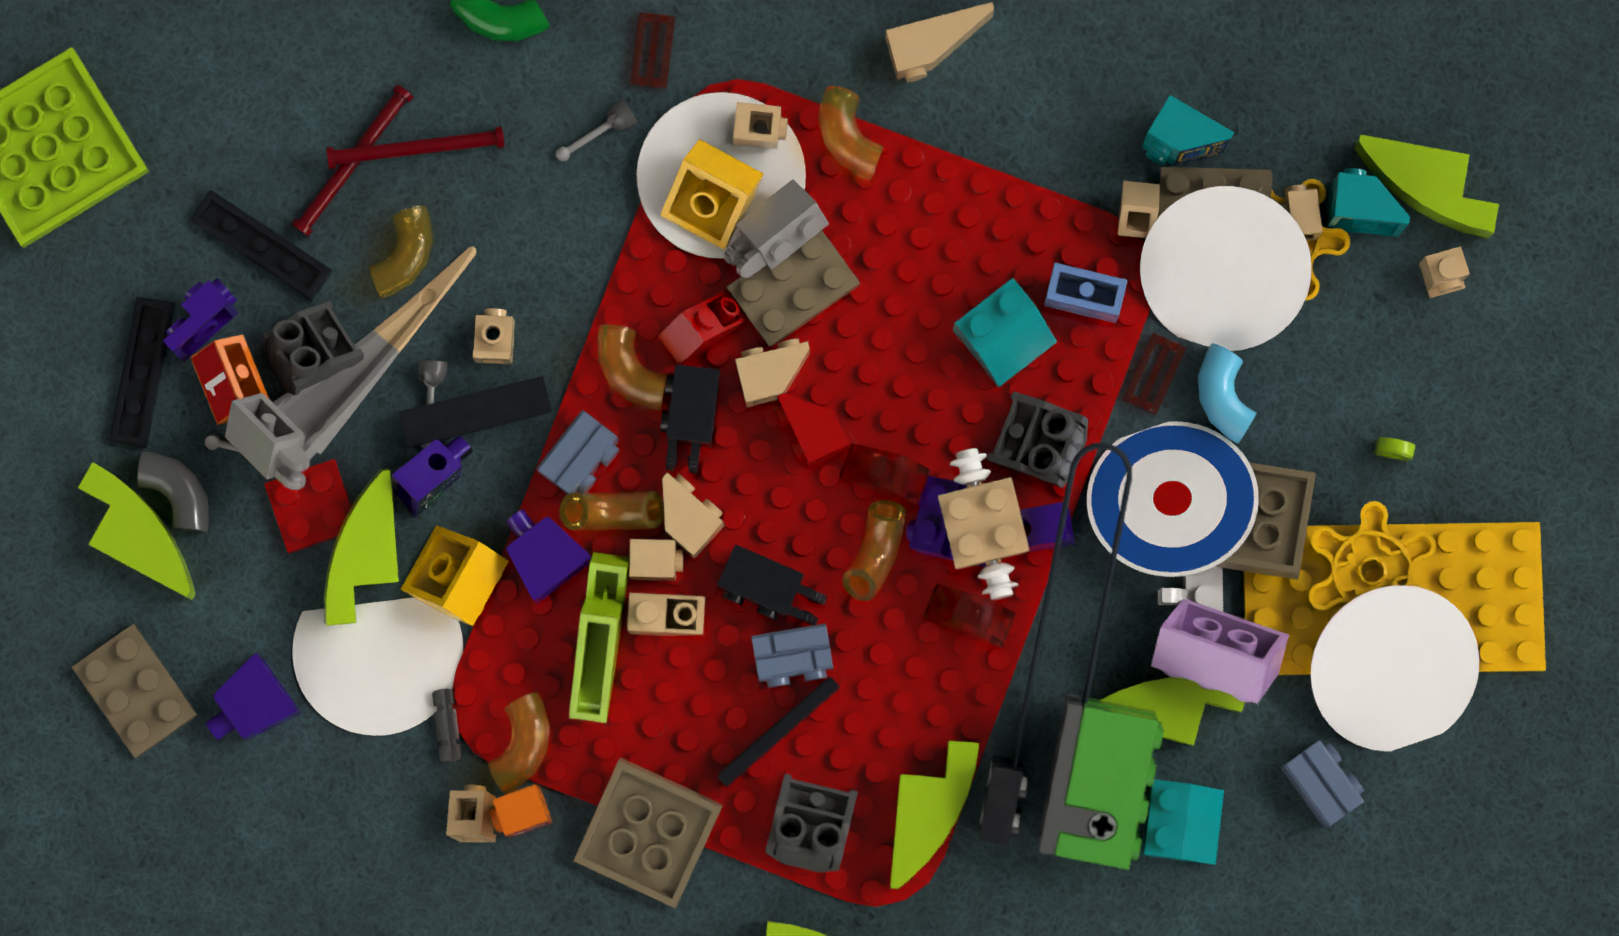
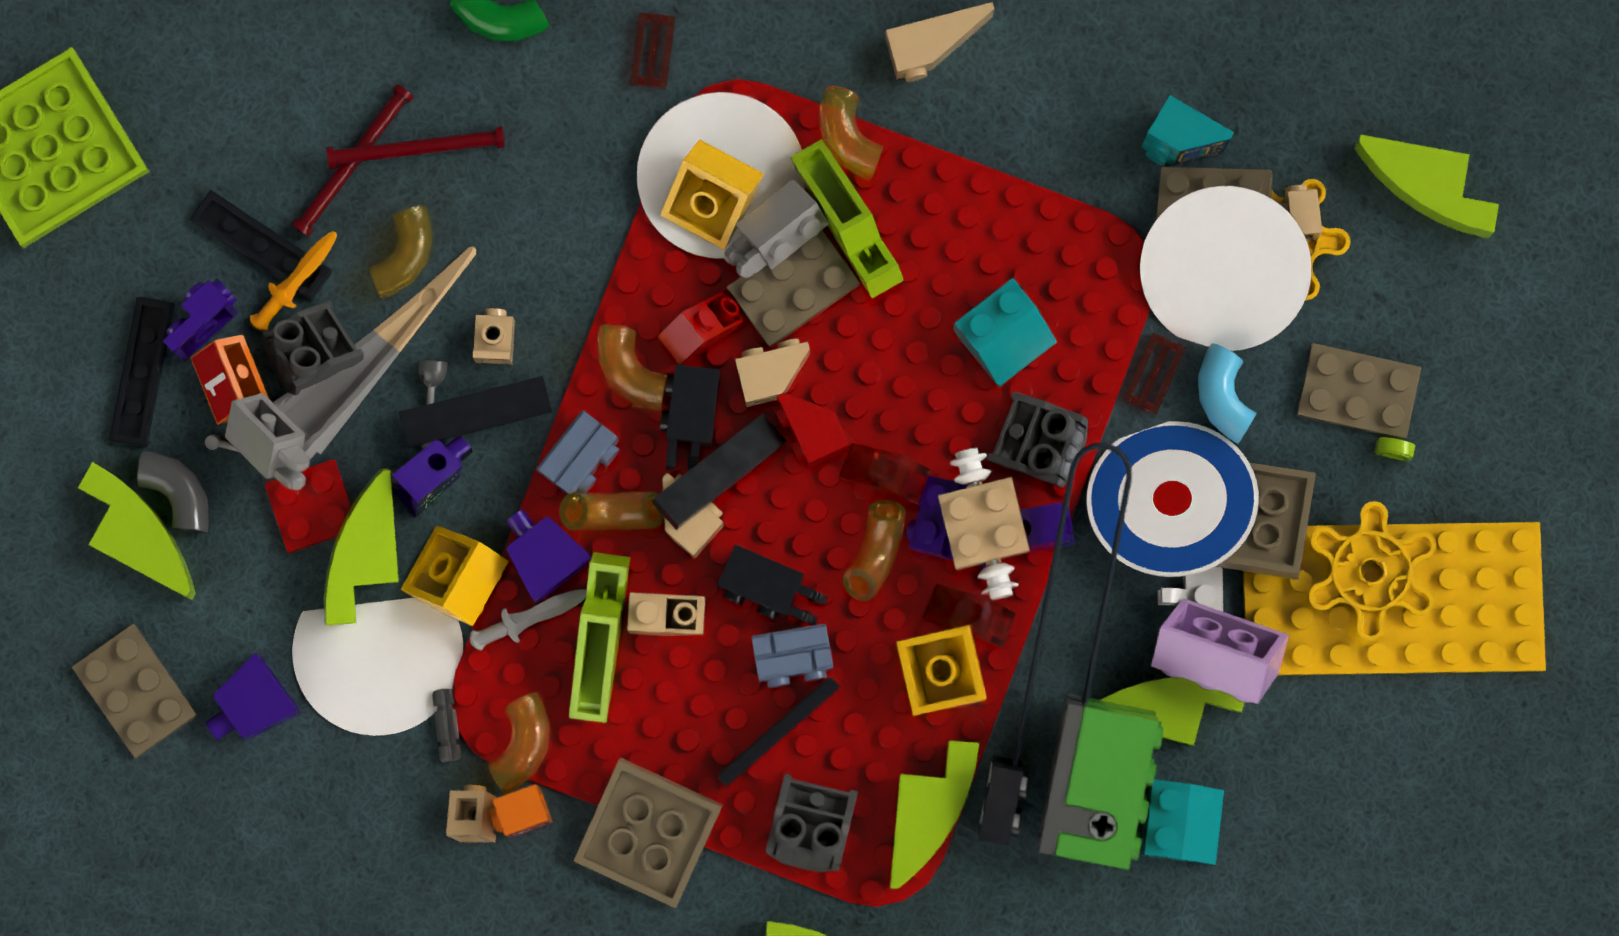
hinge [556,98,639,161] -> none
tan brick [629,539,684,581] -> none
tan brick [733,102,788,149] -> none
medium blue brick [1044,263,1127,323] -> none
tan brick [1118,180,1160,238] -> none
sand blue brick [1280,740,1364,828] -> none
white sticker [1311,585,1479,751] -> none
teal slope [1325,168,1410,237] -> none
tan brick [1419,246,1470,298] -> none
none -> light orange sword [250,231,337,332]
none -> light grey sword [470,589,587,651]
none -> black tile [652,414,787,530]
none -> lime slope [790,139,904,298]
none -> yellow slope [897,625,987,716]
none -> dark tan plate [1296,343,1421,440]

